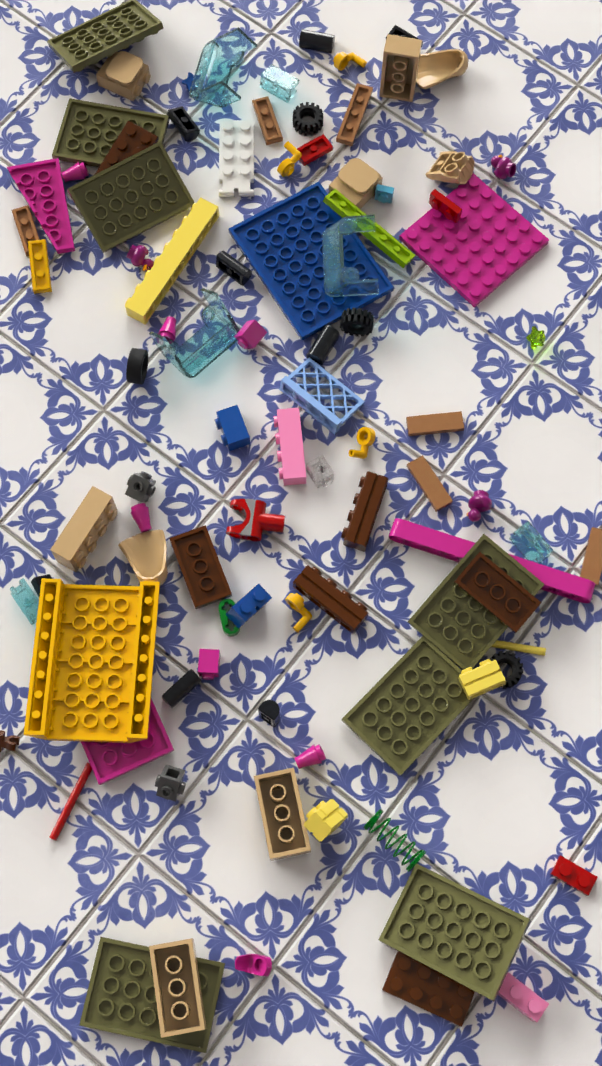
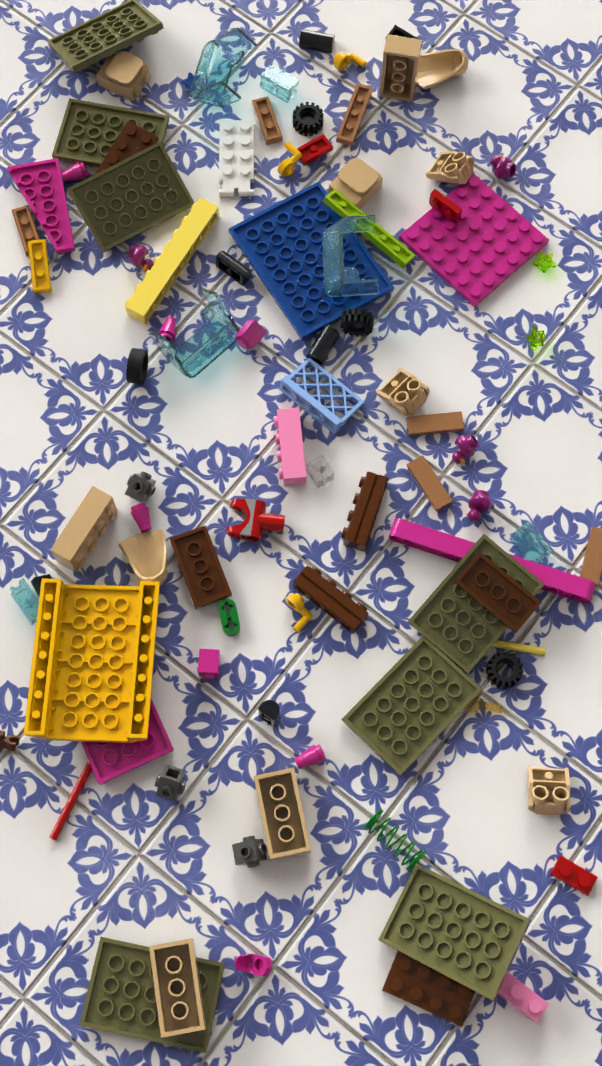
black brick [162,669,201,708] -> none
black brick [167,106,200,142] -> none
blue piece [214,405,250,451] -> none
blue piece [225,584,272,629] -> none
light yellow brick [304,799,348,842] -> none
yellow plate [348,427,376,459] -> none
medium azure plate [374,184,394,203] -> none
light yellow brick [458,659,506,700] -> none
none -> dark grey brick [232,836,267,868]
none -> tan slope [376,368,430,416]
none -> magenta animal [452,434,479,464]
none -> clear yellow bar [466,693,503,714]
none -> tan slope [527,765,571,815]
none -> clear neon green plate [533,252,556,273]

